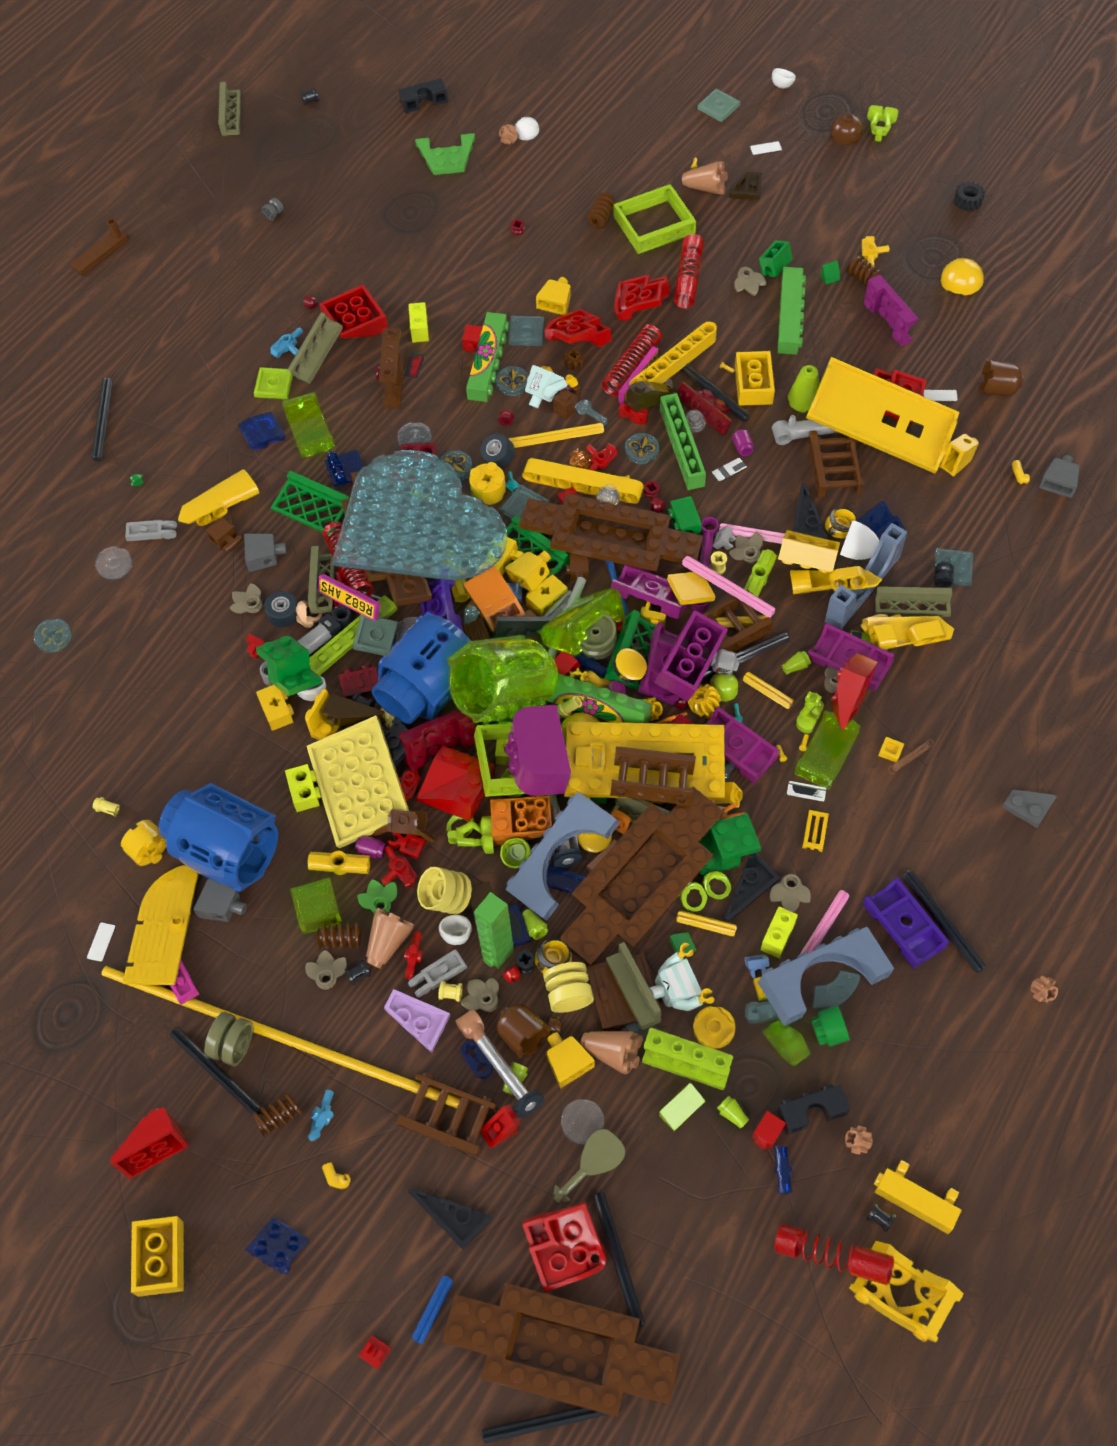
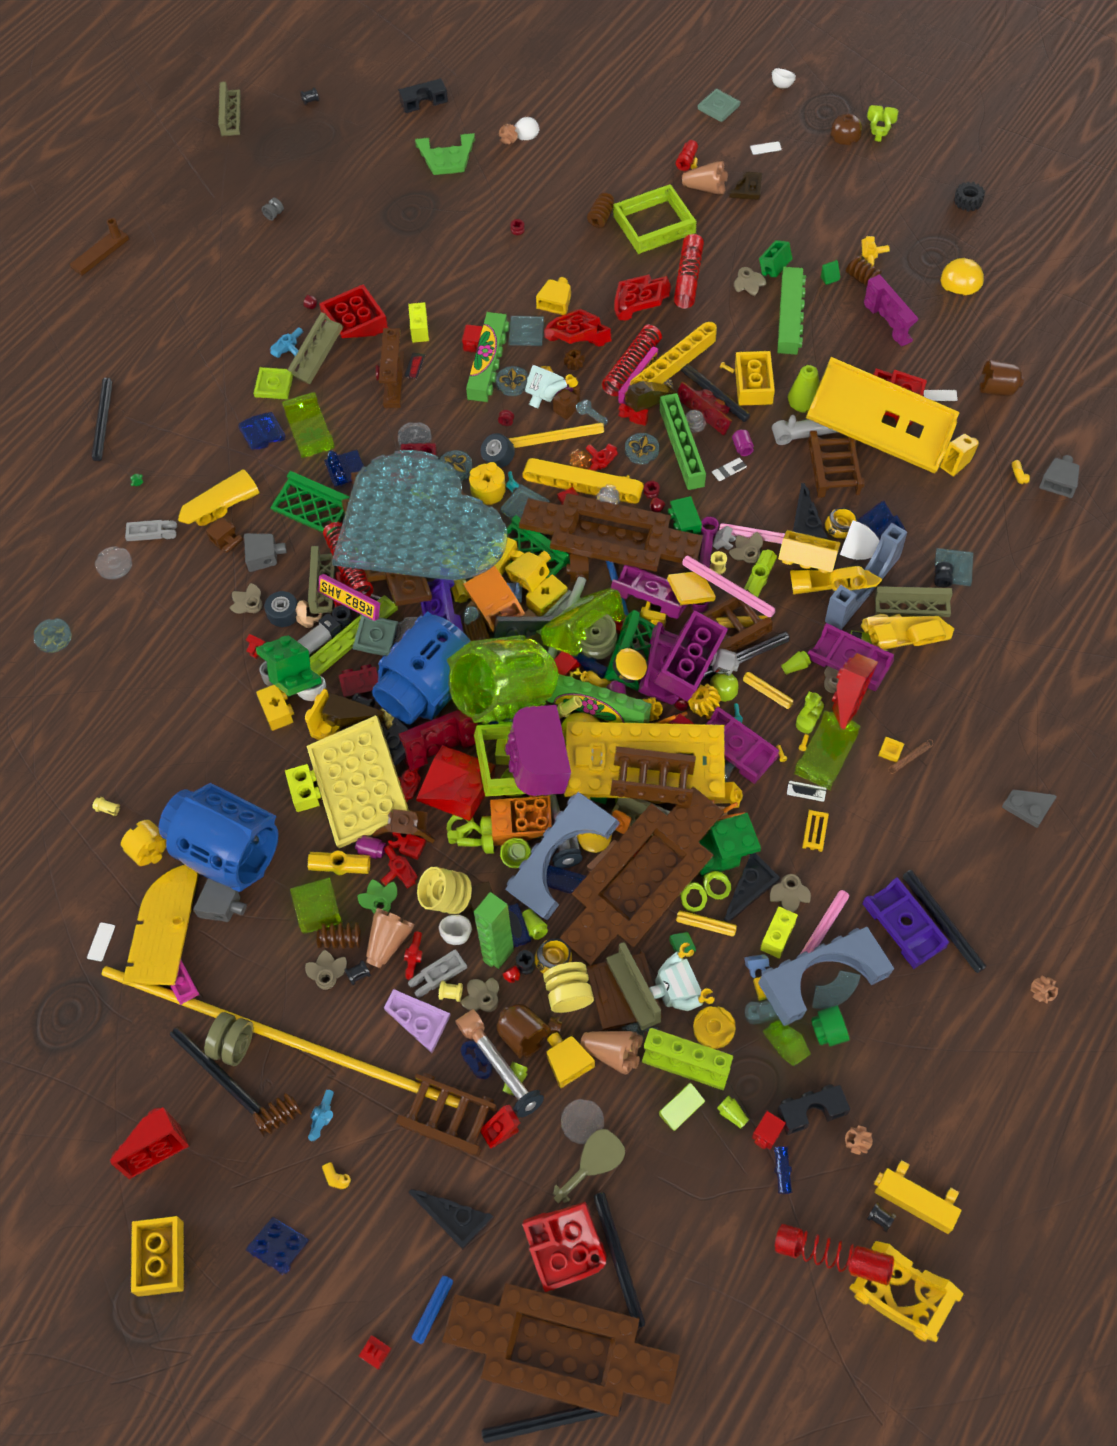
none -> red axle [676,140,698,171]

